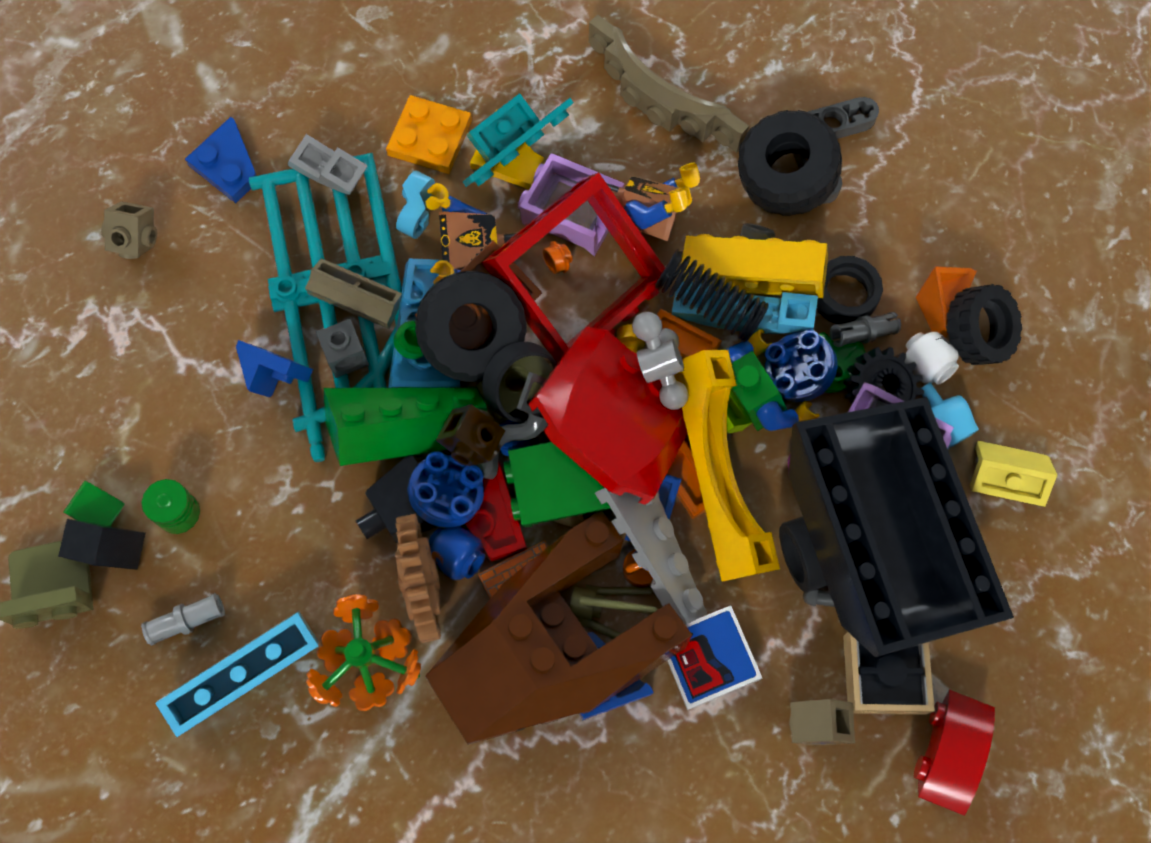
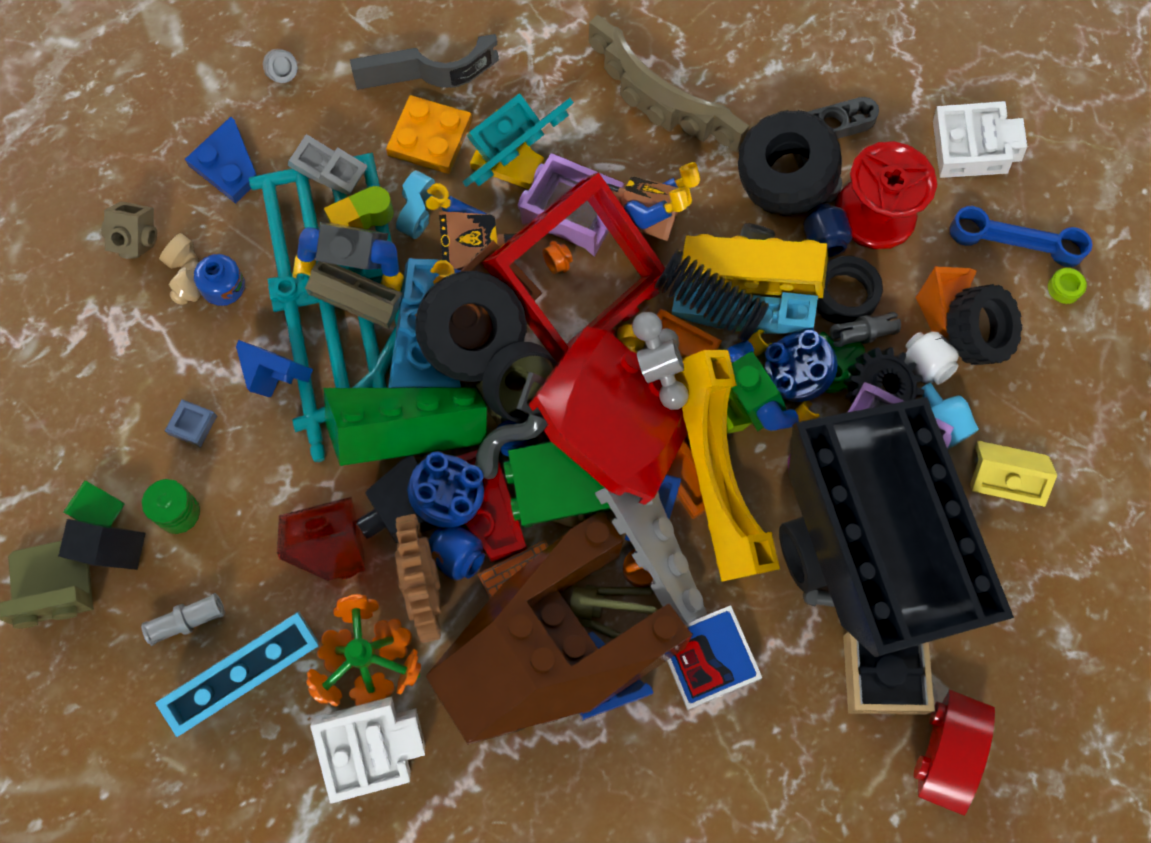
dark grey brick [316,319,369,378] -> none
green tile [393,321,424,359] -> none
dark brown brick [436,404,506,466] -> none
dark tan brick [789,699,855,746] -> none
none -> tan arm [159,233,201,305]
none -> sand blue tile [165,399,217,448]
none -> blue head [194,254,245,306]
none -> light grey tile [263,49,298,83]
none -> clear red slope [277,497,365,581]
none -> torso [293,221,404,292]
none -> white piece [310,697,426,804]
none -> lime leg [324,186,394,229]
none -> dark grey piece [350,34,499,90]
none -> dark blue head [803,204,852,257]
none -> red piece [835,141,938,249]
none -> white piece [933,101,1027,178]
none -> blue piece [949,206,1092,267]
none -> lime tile [1048,268,1087,304]

